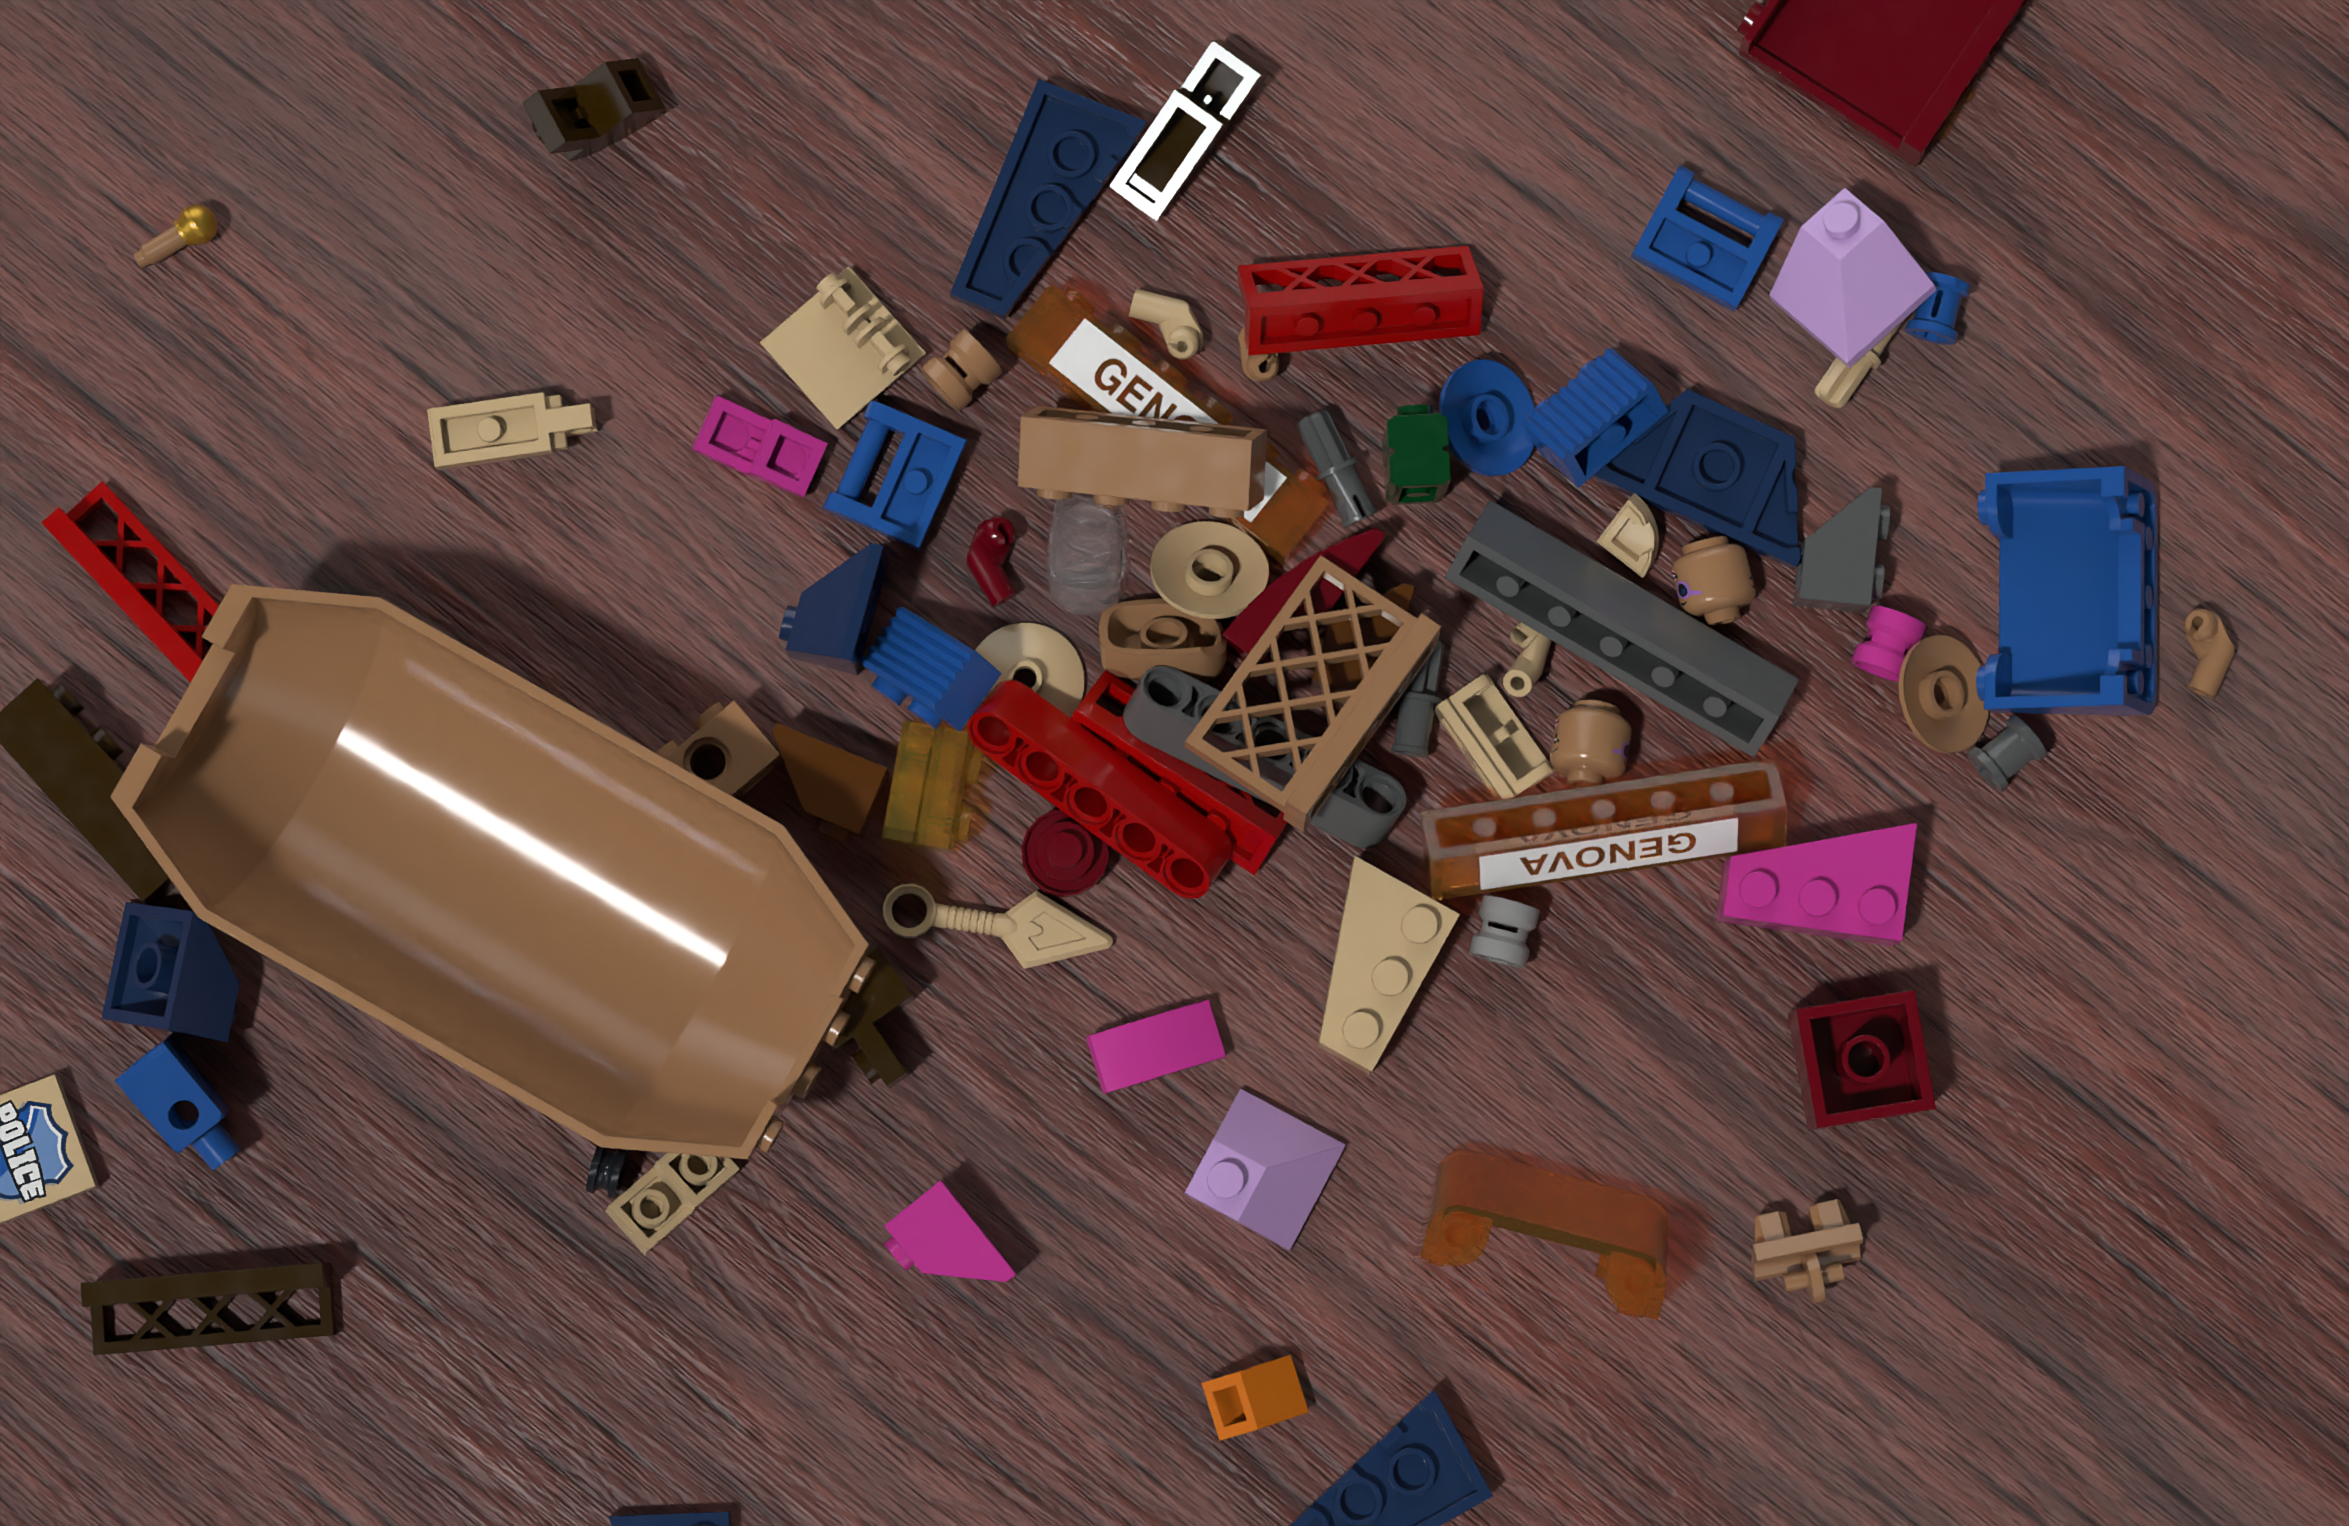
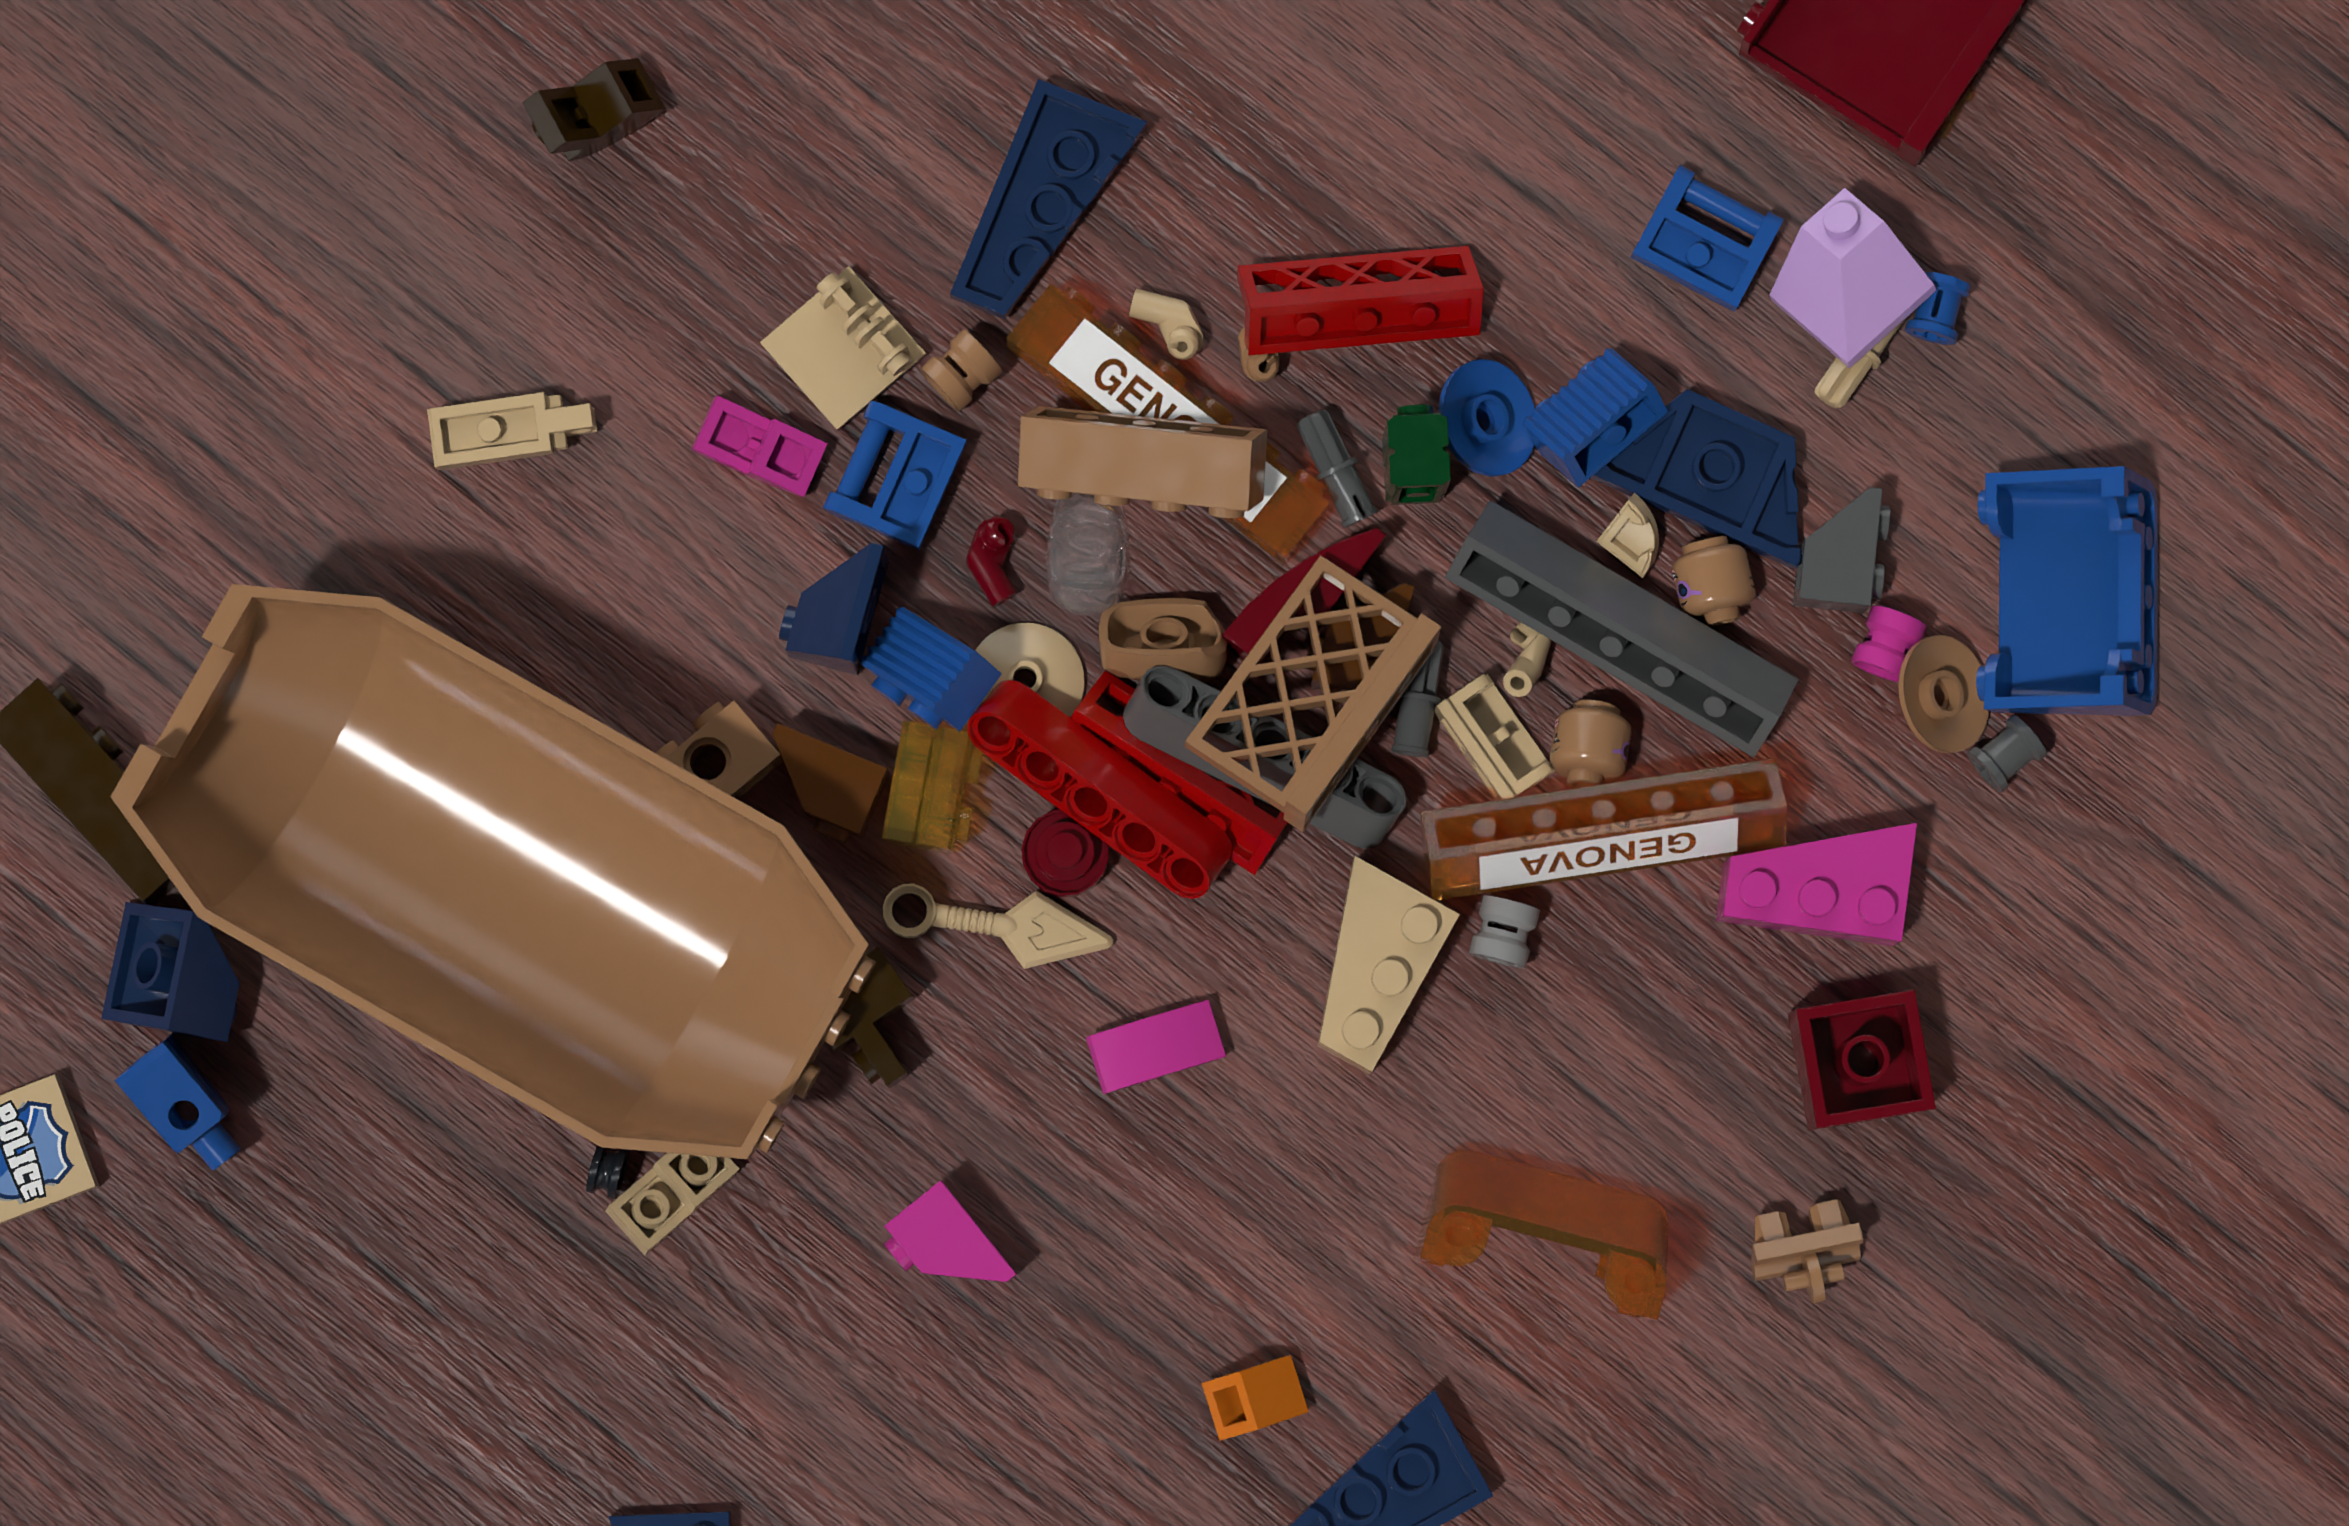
red fence [41,481,219,683] -> none
dark brown fence [81,1263,336,1355] -> none
piece [133,204,217,269] -> none
slope [1109,39,1268,221] -> none
tan dish [1150,521,1269,619] -> none
lavender slope [1184,1089,1346,1251] -> none
medium nougat arm [2183,608,2235,699] -> none

